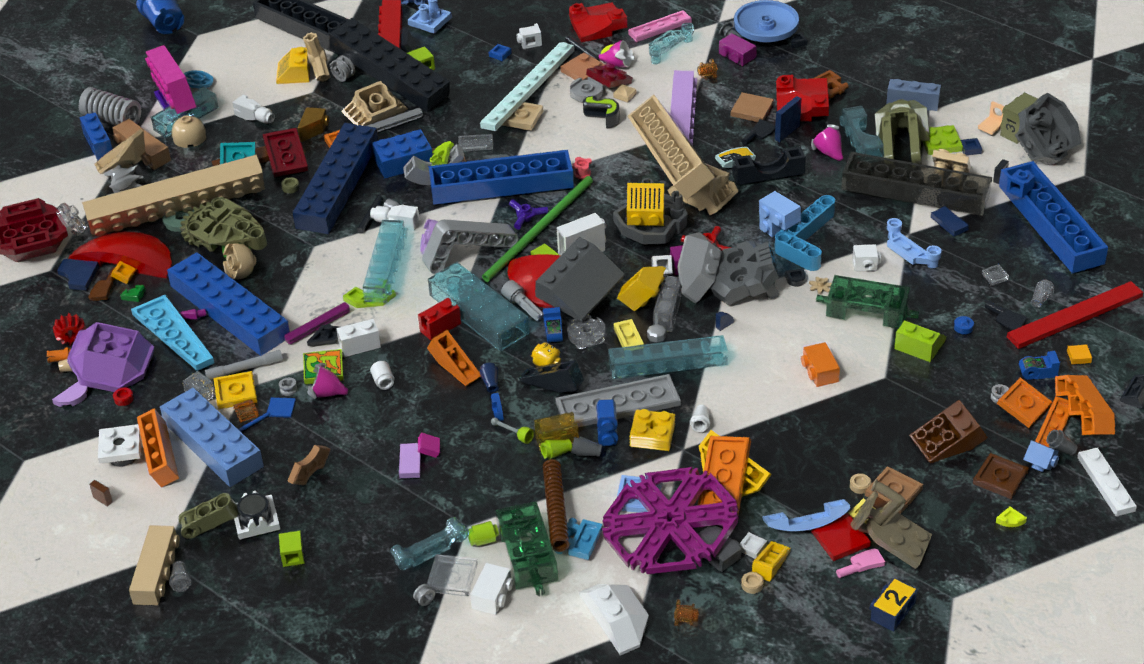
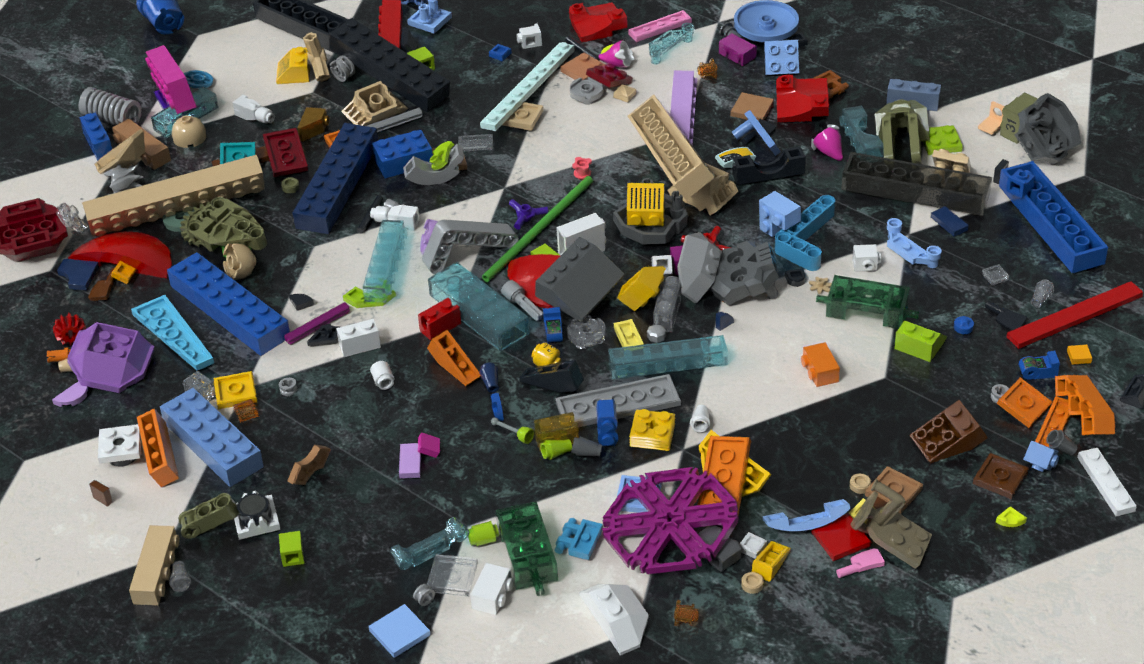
red tile [113,387,134,406] -> none
green tile [120,285,146,302] -> none
magenta bar [179,309,206,320] -> none
light grey piece [205,350,283,381] -> none
blue piece [238,398,296,432] -> none
tile [303,349,344,384] -> none
dark pink hat [307,363,348,399] -> none
blue brick [428,150,574,205] -> none
reddish brown piece [543,459,569,552] -> none
black animal [583,96,620,128] -> none
dark blue tile [775,96,802,142] -> none
brick [870,578,917,632] -> none
dark blue tile [960,138,982,155] -> none
none -> black tile [289,294,314,311]
none -> light blue tile [369,604,430,658]
none -> medium blue piece [732,110,781,156]
none -> light blue plate [764,40,799,75]

